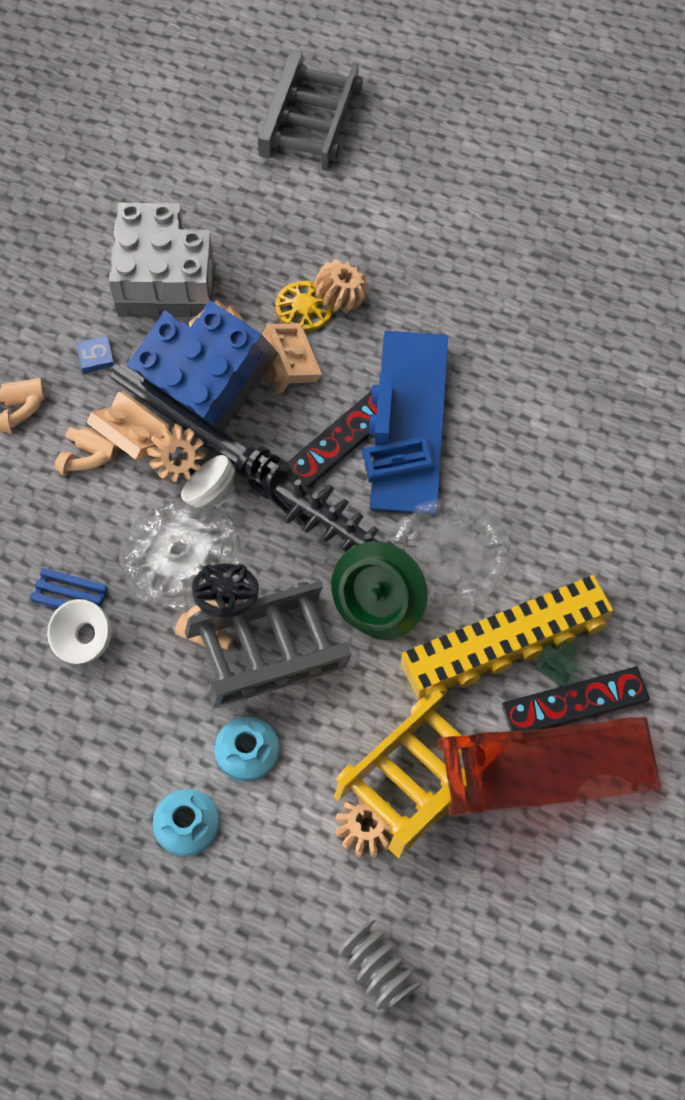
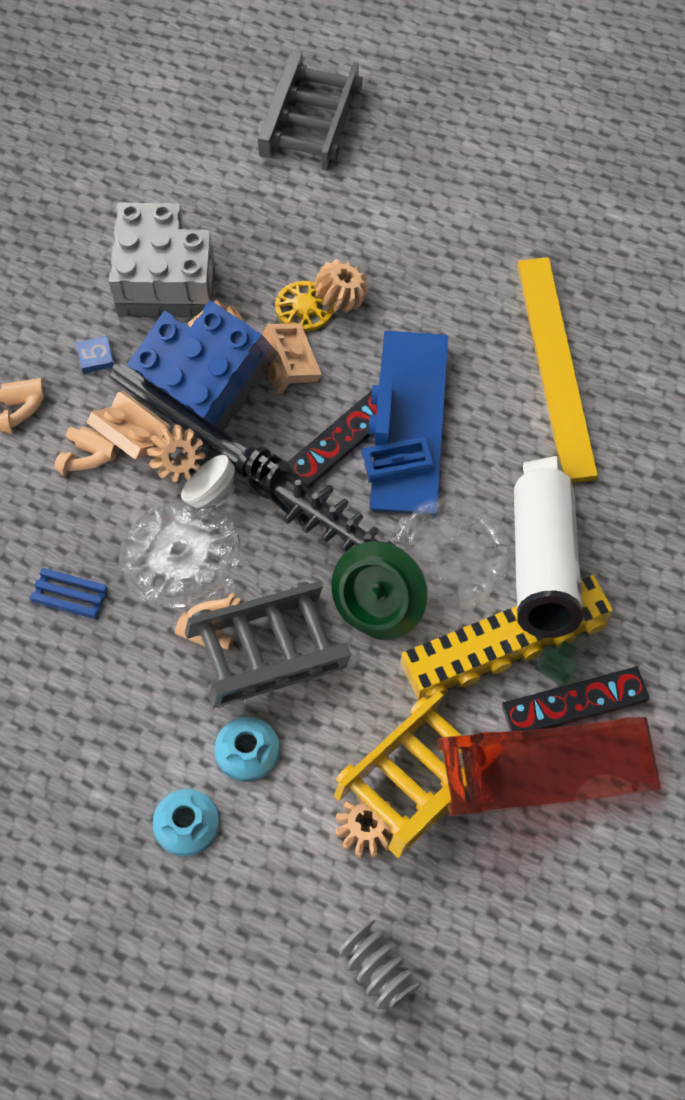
white piece [47,599,112,664] -> none
black wheel [192,563,259,617] -> none
none -> white piece [514,456,583,638]
none -> yellow tile [517,257,598,483]

